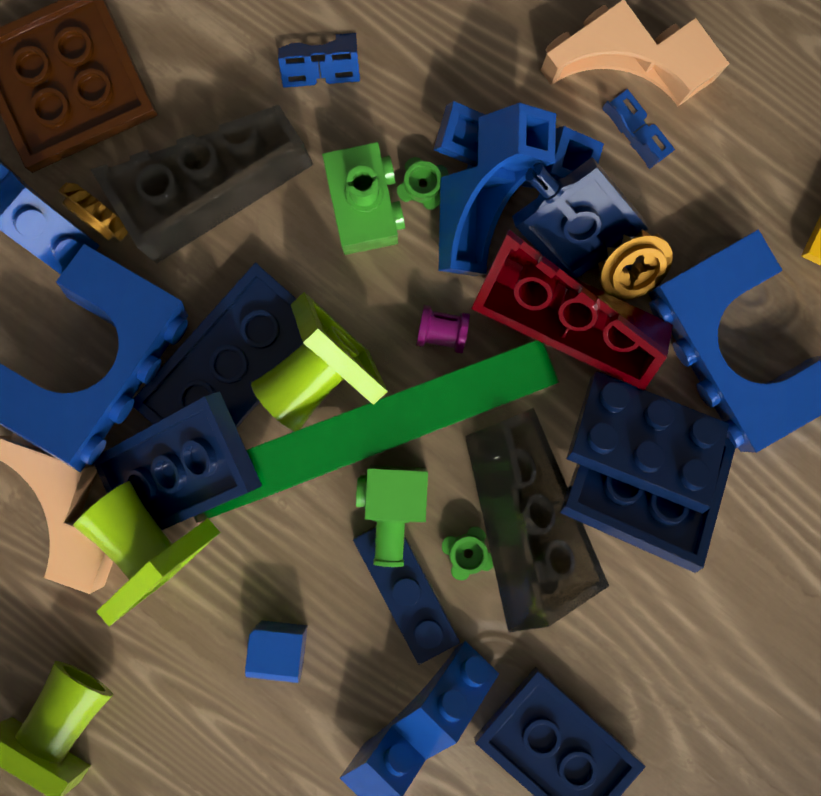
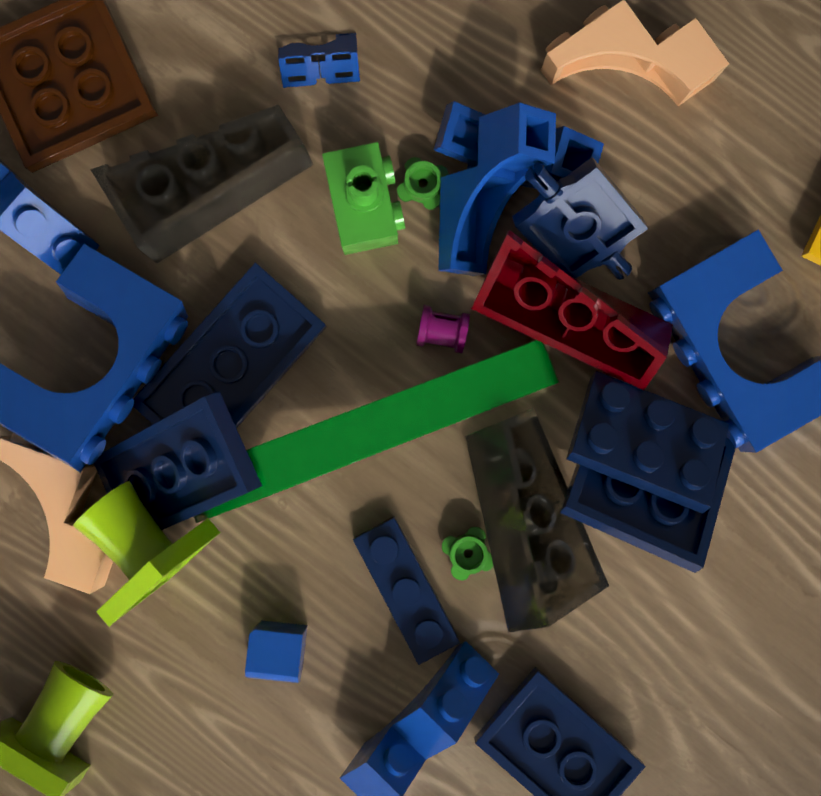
pearl gold gear [58,182,128,241] -> none
lime plant [251,292,388,431] -> none
bright green brick [356,465,428,567] -> none
pearl gold gear [598,229,673,300] -> none
blue piece [602,89,675,169] -> none

